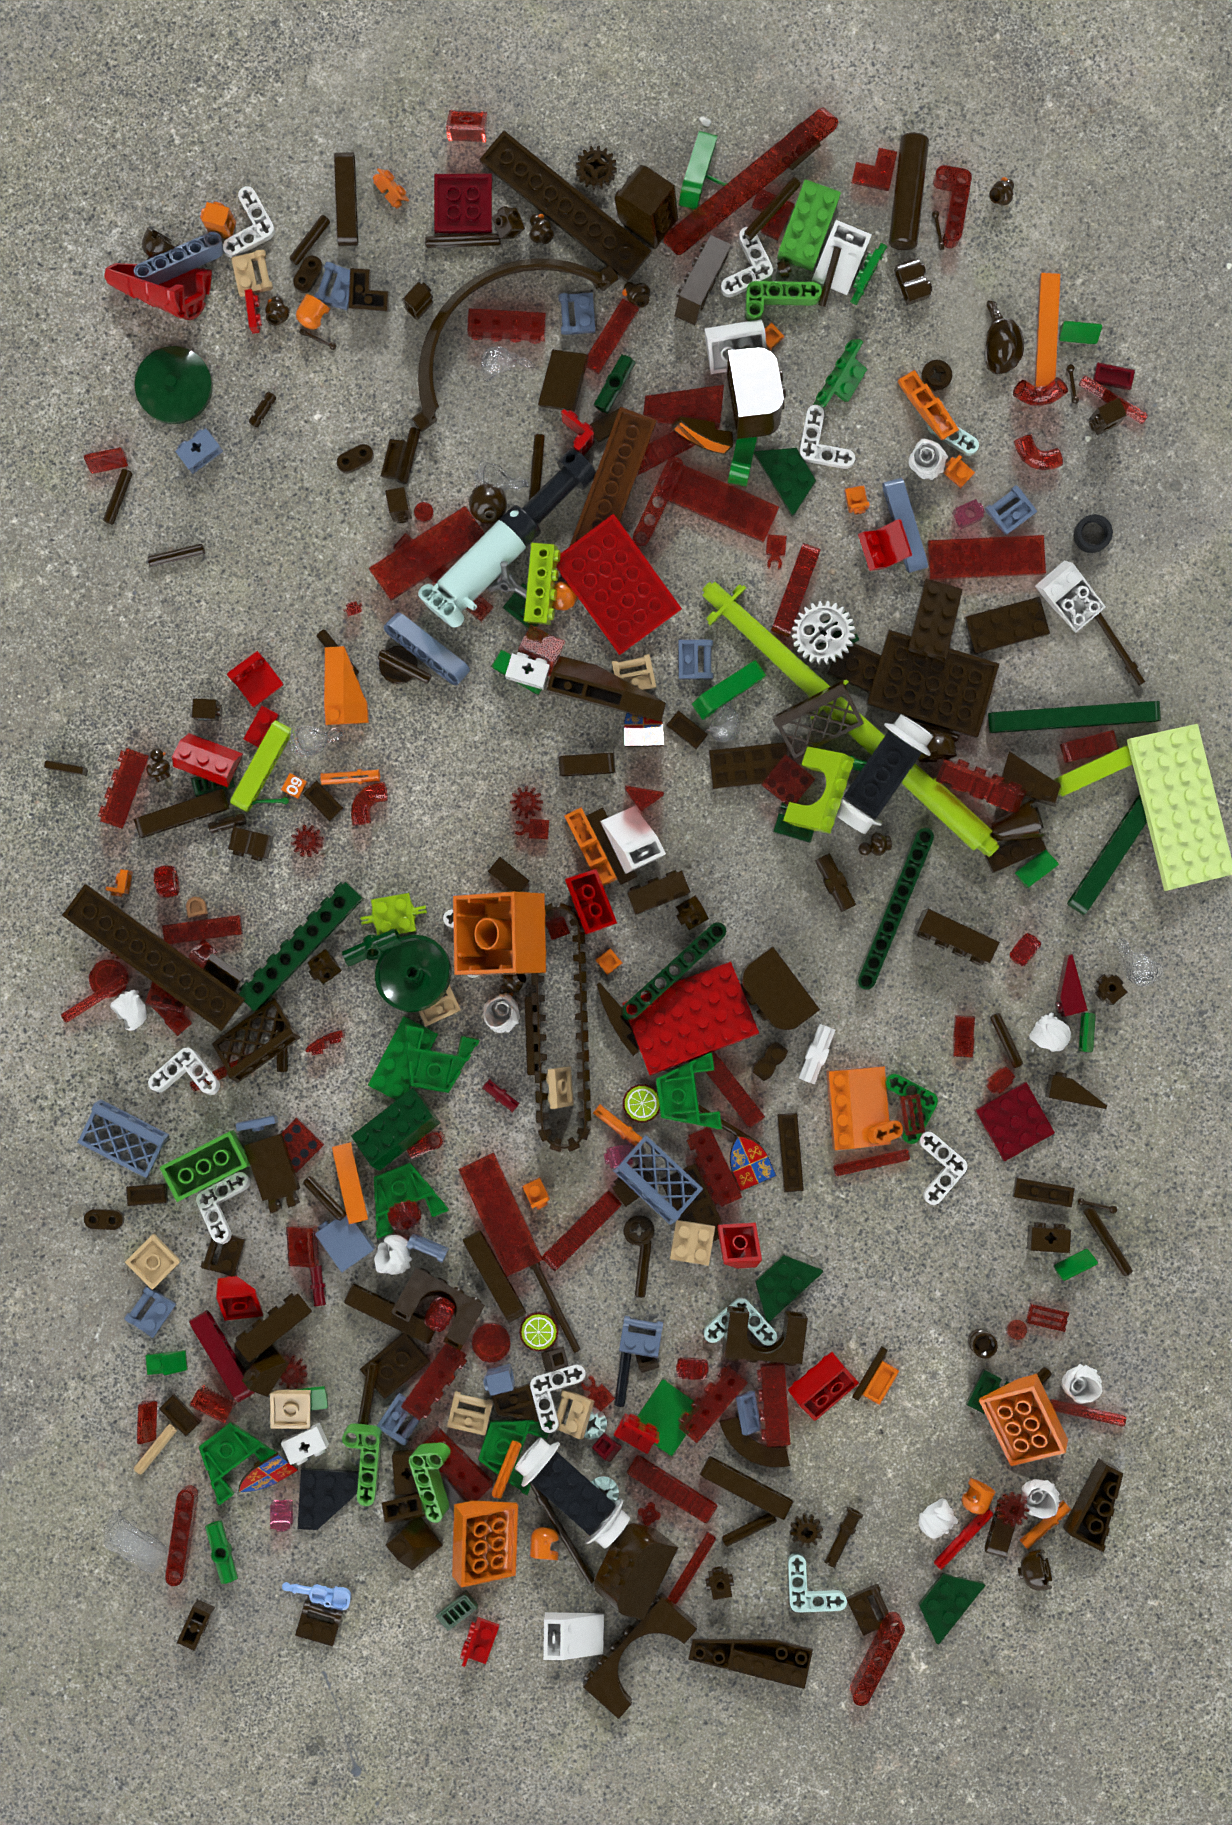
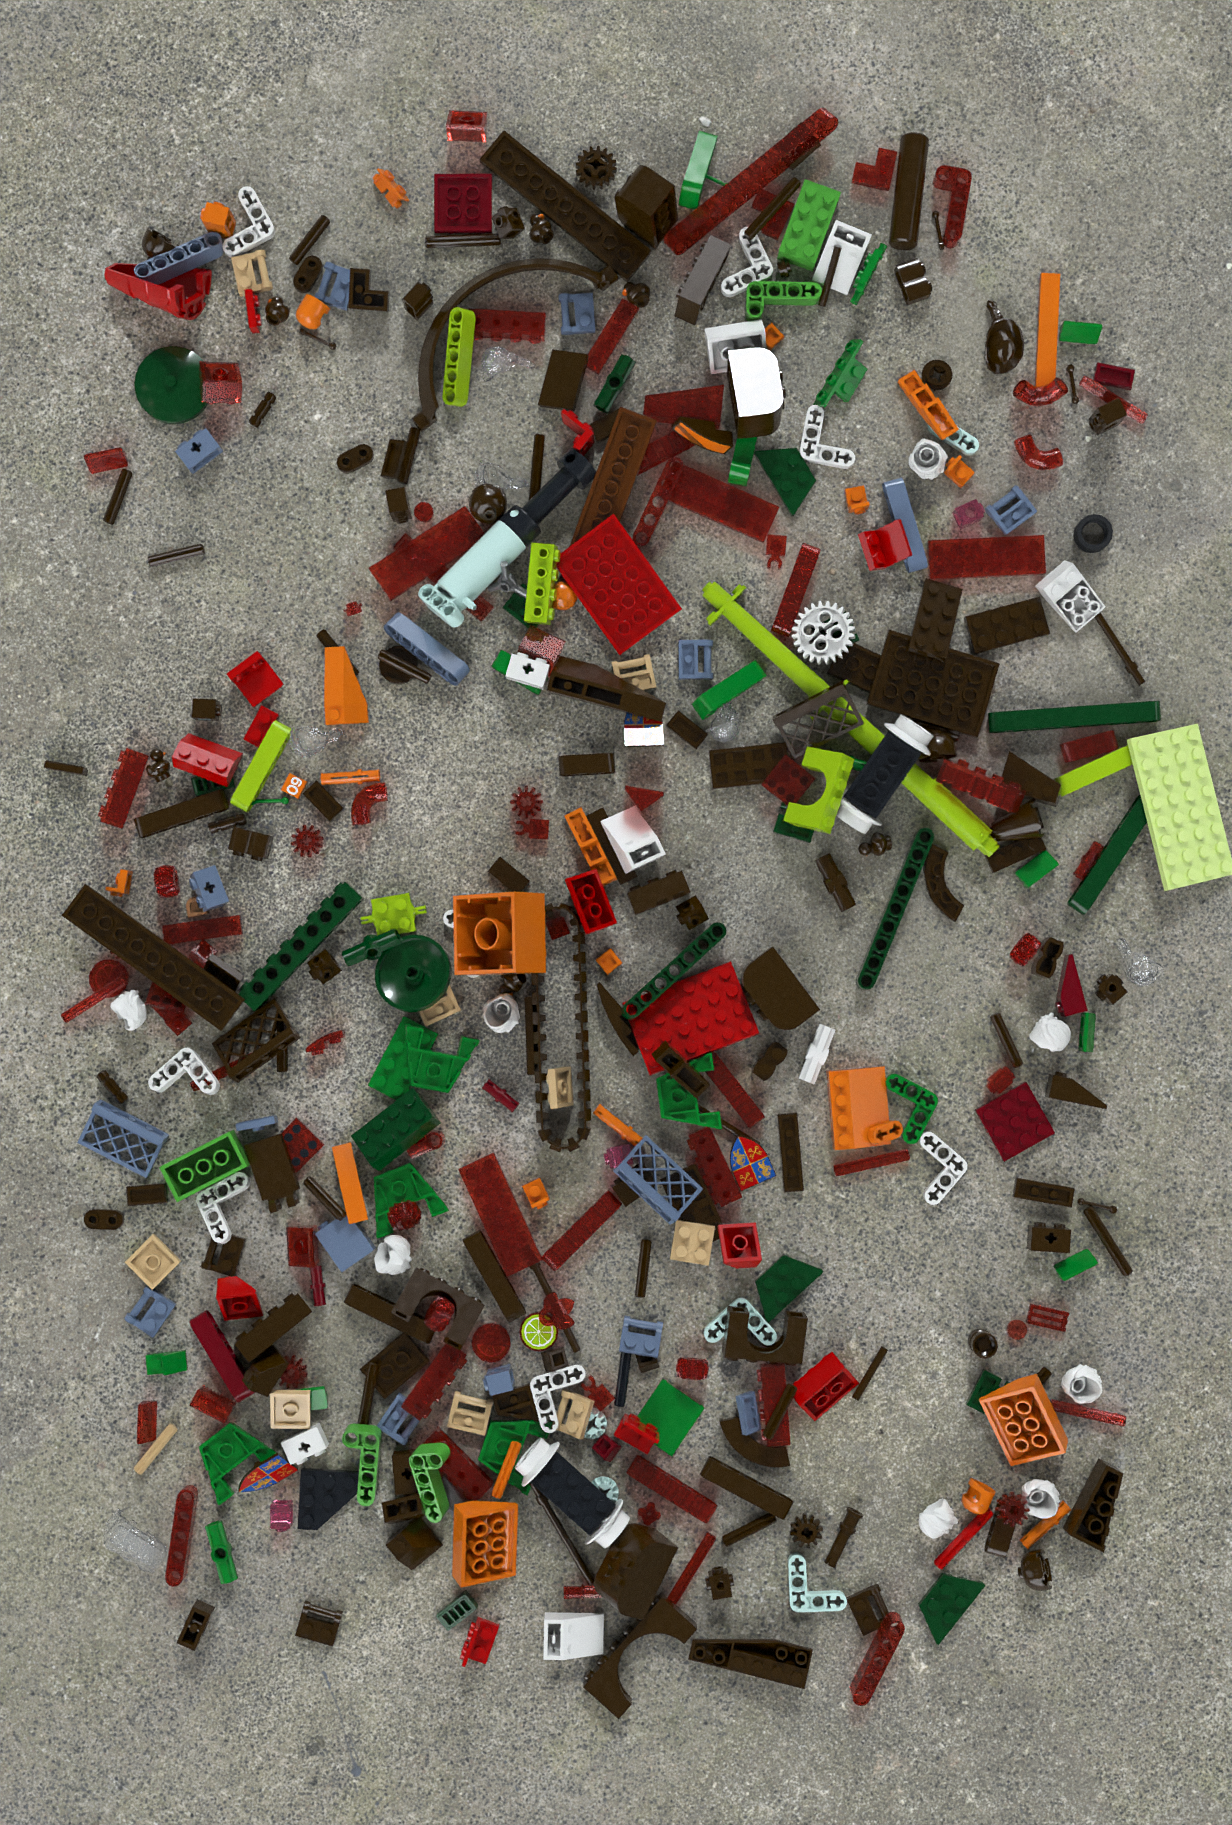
dark brown tile [159,1394,201,1437] -> none
light blue piece [282,1582,351,1611] -> none
dark brown beam [334,152,358,246] -> none
sand blue plate [406,1233,449,1263] -> none
orange helmet [530,1527,559,1560] -> none
lime tile [623,1084,660,1123] -> none
dark brown gear [623,1215,655,1246] -> none
clear red brick [678,1364,748,1443] -> none
orange tile [862,1360,899,1405] -> none
clear red tile [899,1094,925,1136] -> none
dark brown brick [913,908,1000,966] -> none
clear red slope [953,1015,975,1058] -> none
dark brown animal [989,177,1014,206] -> none
none -> dark brown axle [96,1070,128,1104]
none -> sand blue brick [189,865,229,912]
none -> clear red slope [199,361,242,404]
none -> lime beam [442,307,475,407]
none -> clear red plate [539,1292,575,1329]
none -> clear red axle [564,1584,602,1600]
none -> dark brown slope [652,1040,710,1099]
none -> dark brown axle [763,1383,797,1440]
none -> dark brown tile [924,844,964,922]
none -> dark brown brick [1031,937,1064,979]
none -> clear red pin [1073,841,1104,880]

